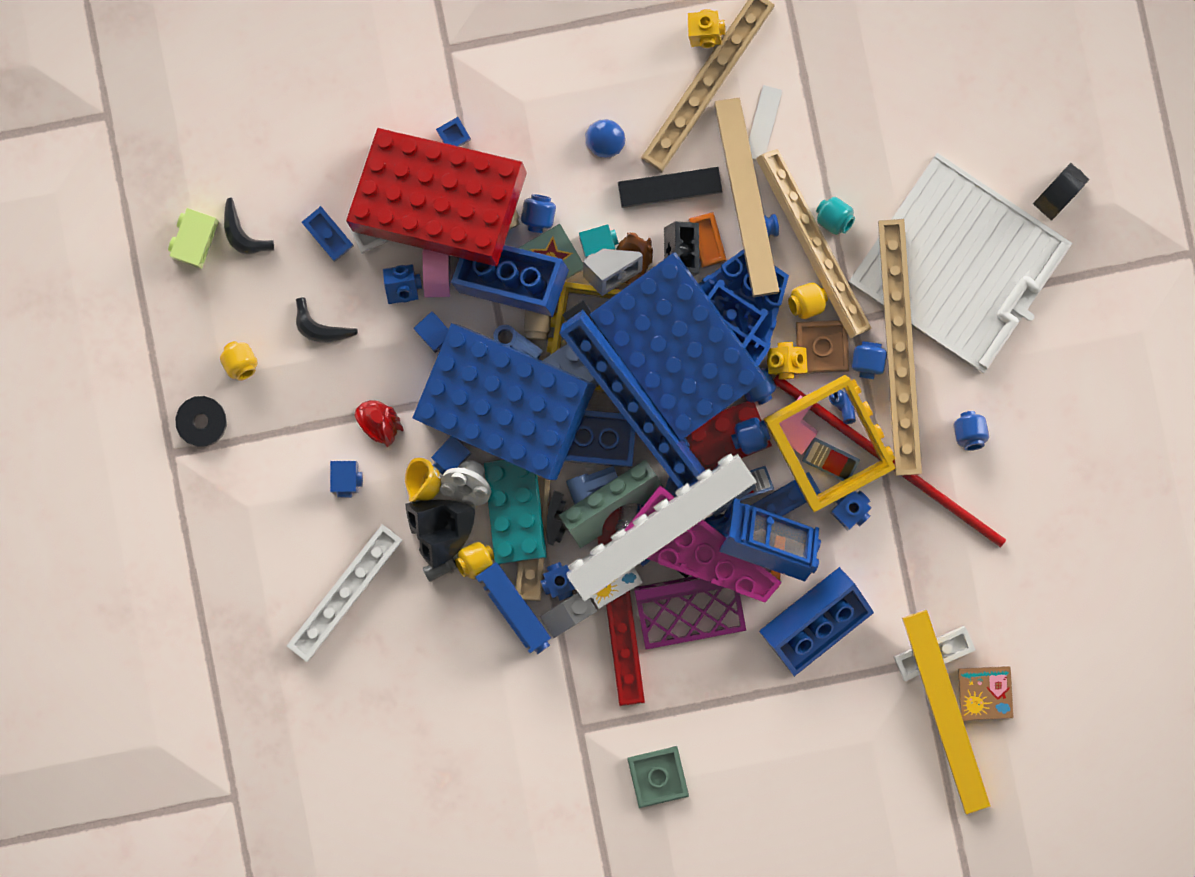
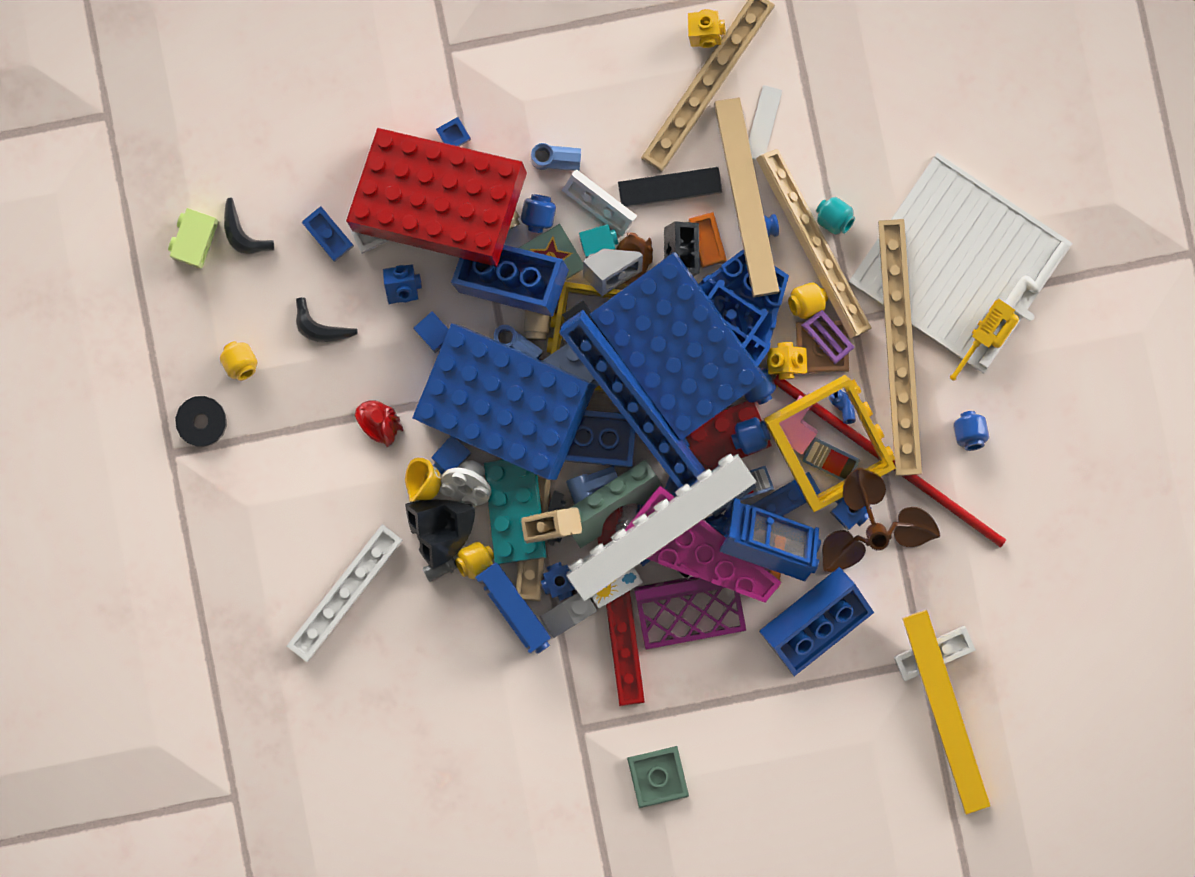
blue brick [330,461,363,498] -> none
bright pink brick [423,249,451,297] -> none
blue hair [585,119,626,158] -> none
blue head [852,341,887,380] -> none
medium nougat tile [958,666,1013,720] -> none
black brick [1033,163,1090,221] -> none
none -> tan brick [521,508,582,543]
none -> medium blue piece [530,143,581,171]
none -> white plate [562,170,637,237]
none -> medium lavender tile [802,310,855,364]
none -> reddish brown plant [822,468,940,572]
none -> yellow piece [950,298,1019,381]

